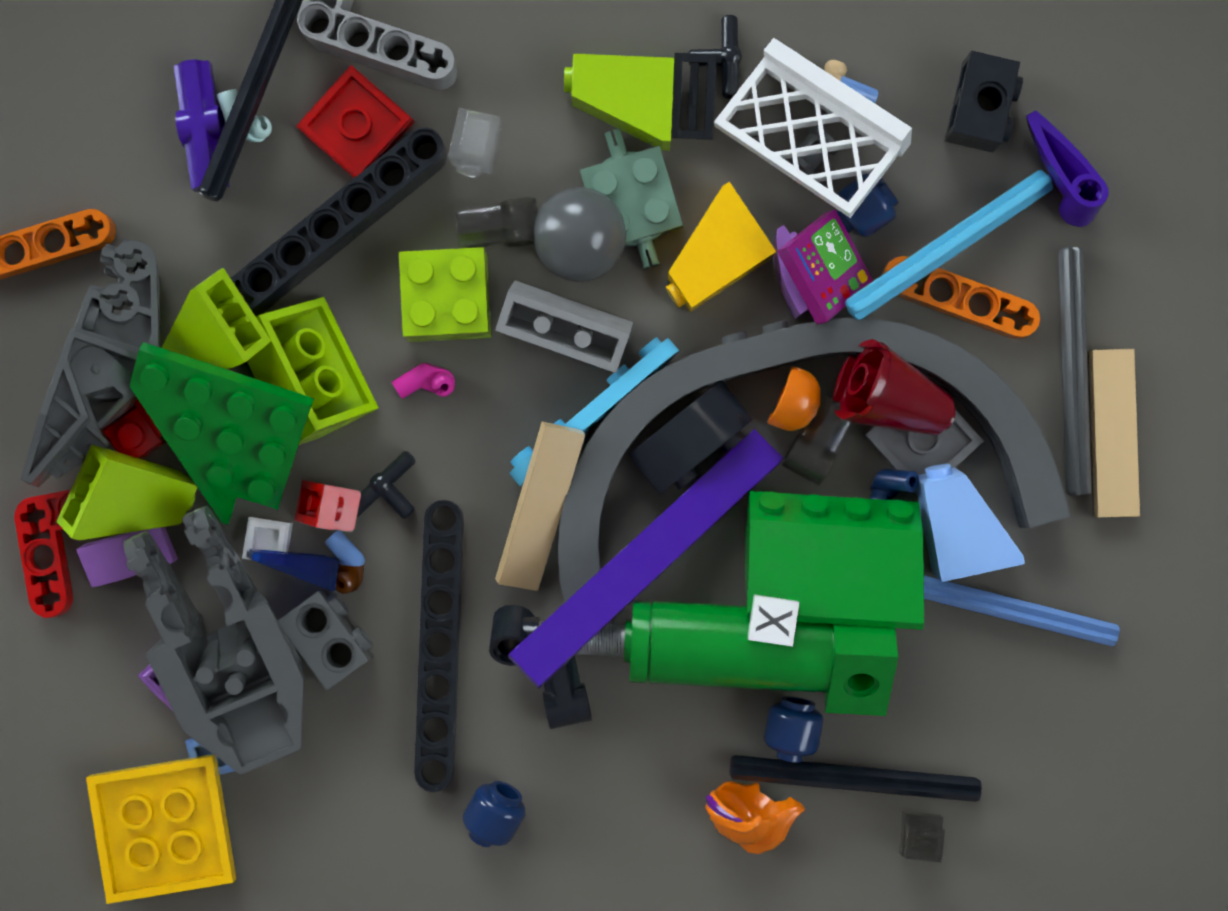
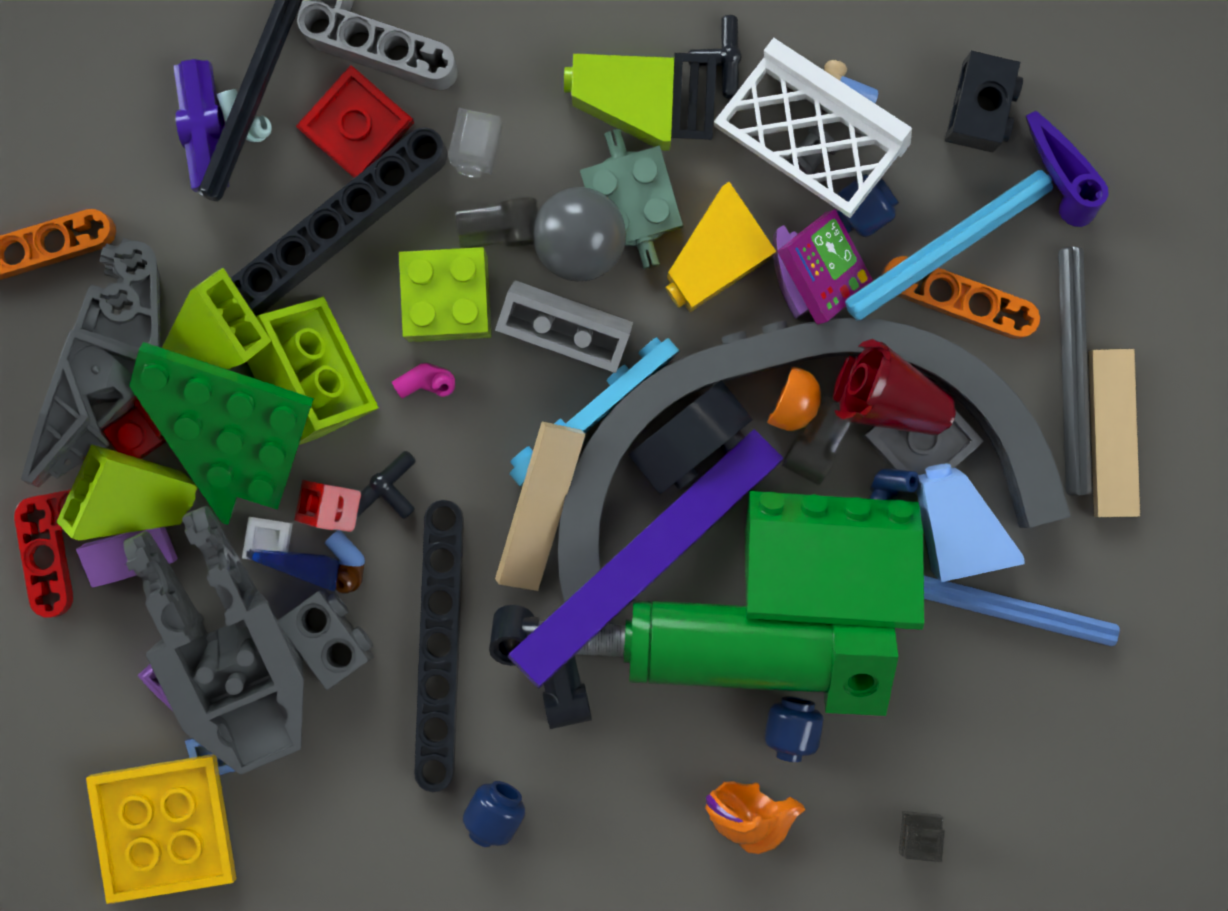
black axle [729,755,982,802] -> none
white tile [747,594,799,647] -> none

